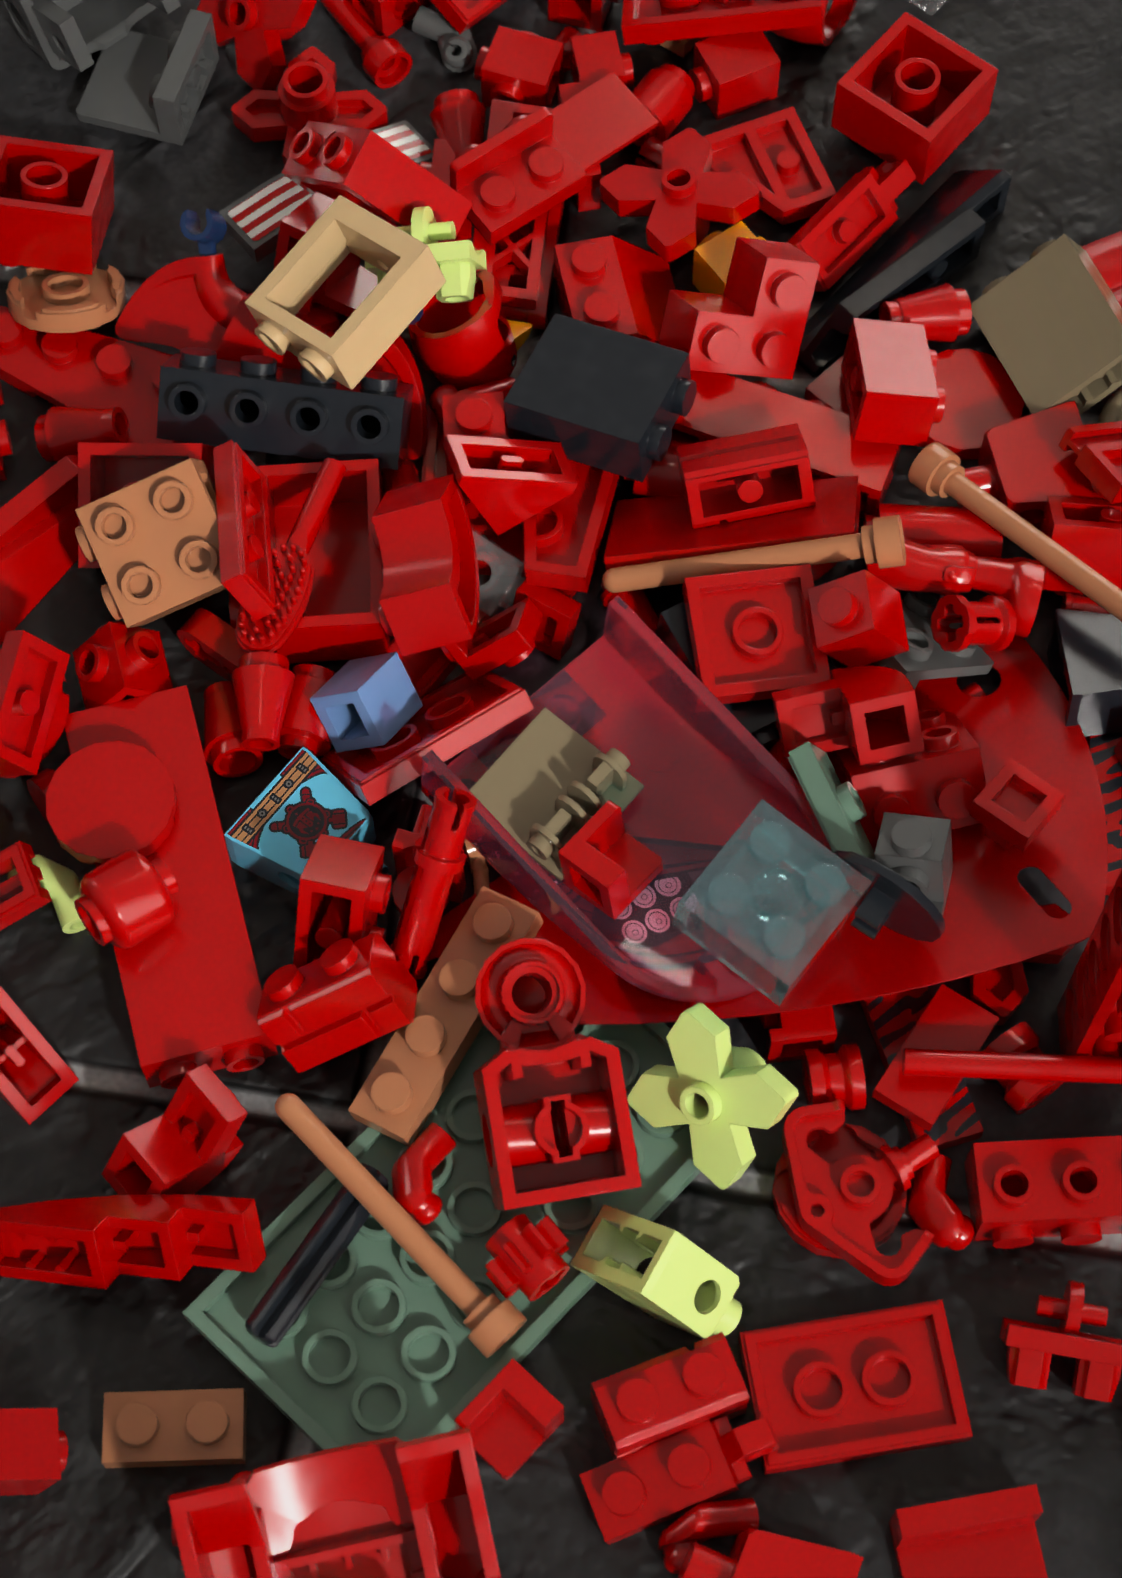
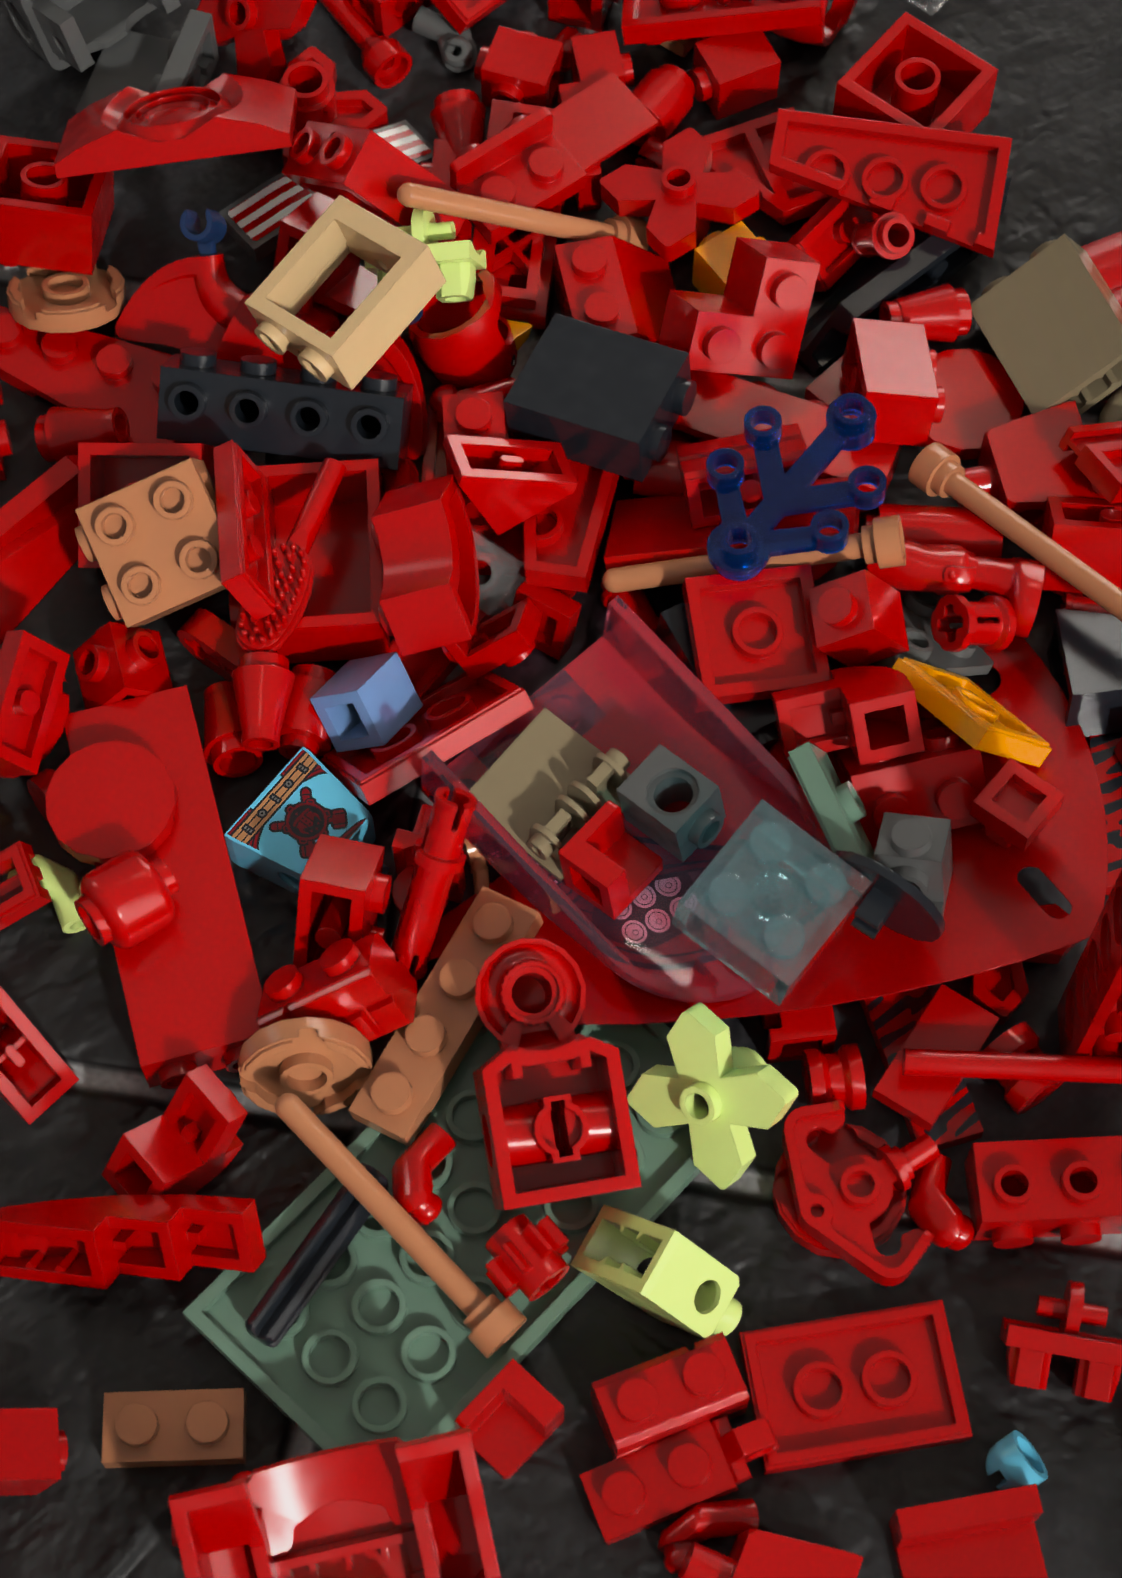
none -> red slope [53,73,298,179]
none -> nougat tile [238,1017,374,1115]
none -> nougat piece [397,182,649,250]
none -> dark grey brick [616,744,726,863]
none -> clear blue plant [706,393,887,581]
none -> red wing [769,108,1012,258]
none -> red pin [851,212,915,260]
none -> light orange tile [892,657,1052,767]
none -> medium azure hinge [986,1430,1048,1490]

